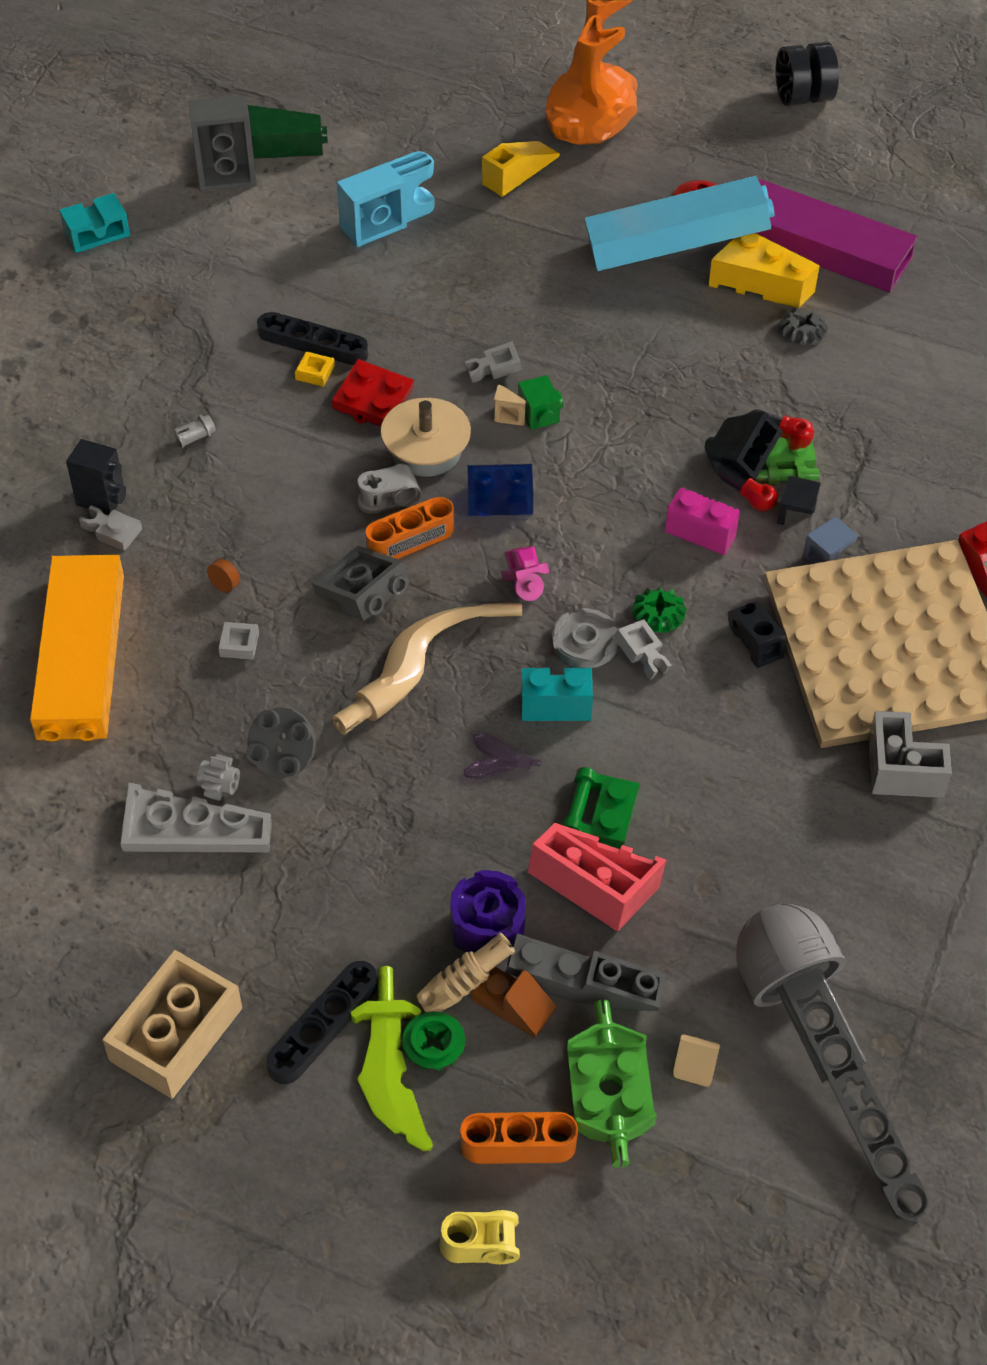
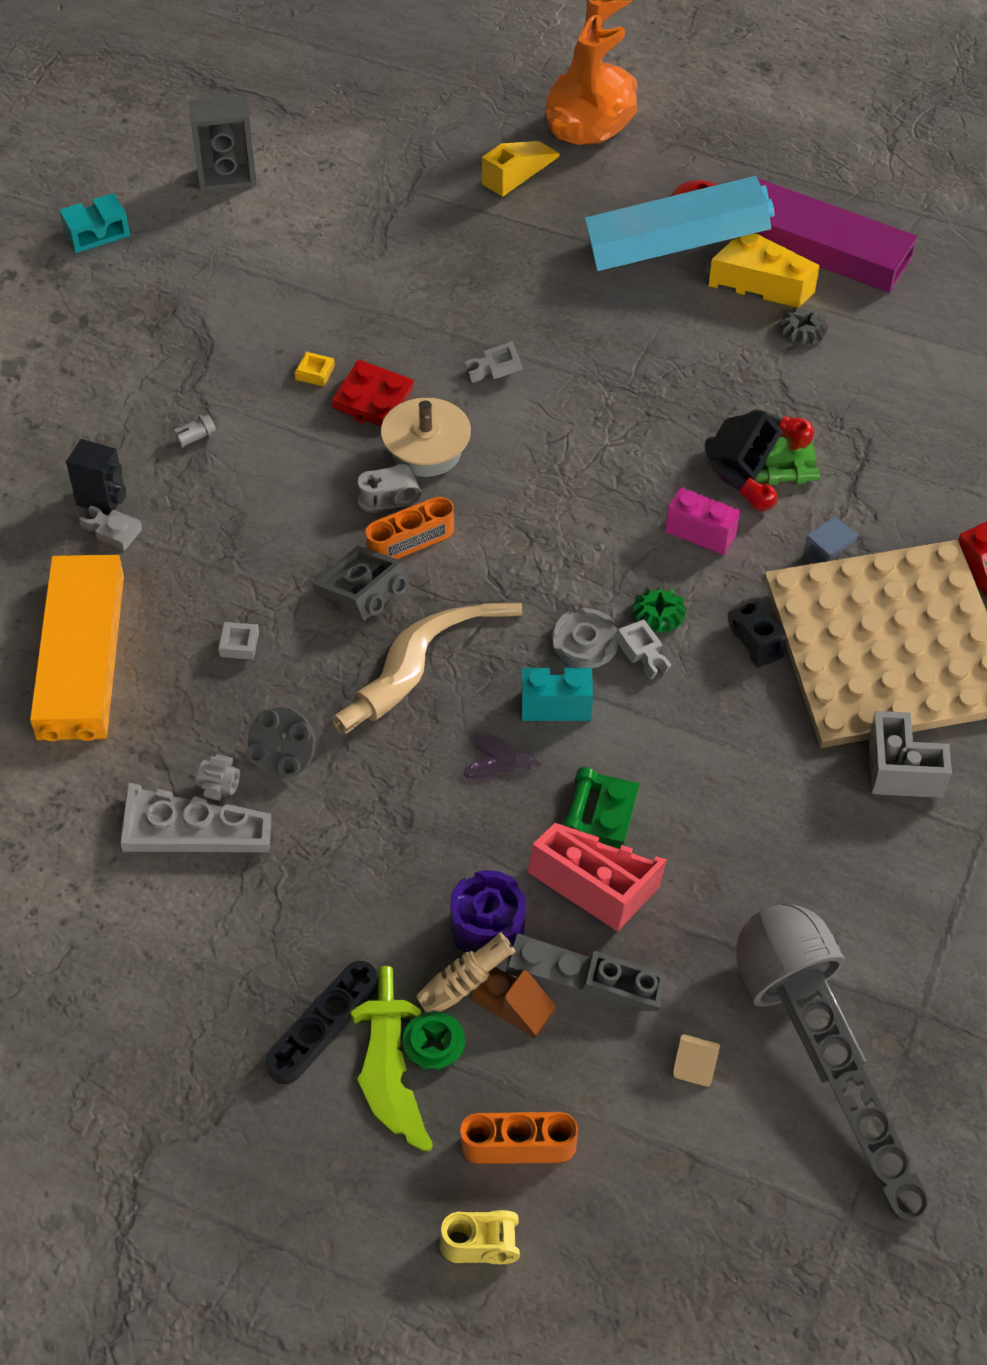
tan brick [102,950,242,1099] -> none
dark orange tile [207,558,240,593] -> none
dark green slope [248,105,328,159] -> none
black beam [257,312,368,365] -> none
medium azure brick [337,151,435,247] -> none
clear blue brick [467,464,534,516] -> none
tan slope [494,385,526,426] -> none
dark pink hips [501,546,550,601] -> none
green brick [518,375,564,430] -> none
bright green plate [567,1000,657,1168] -> none
black wheel [775,41,839,106] -> none
black panel [777,476,821,525] -> none

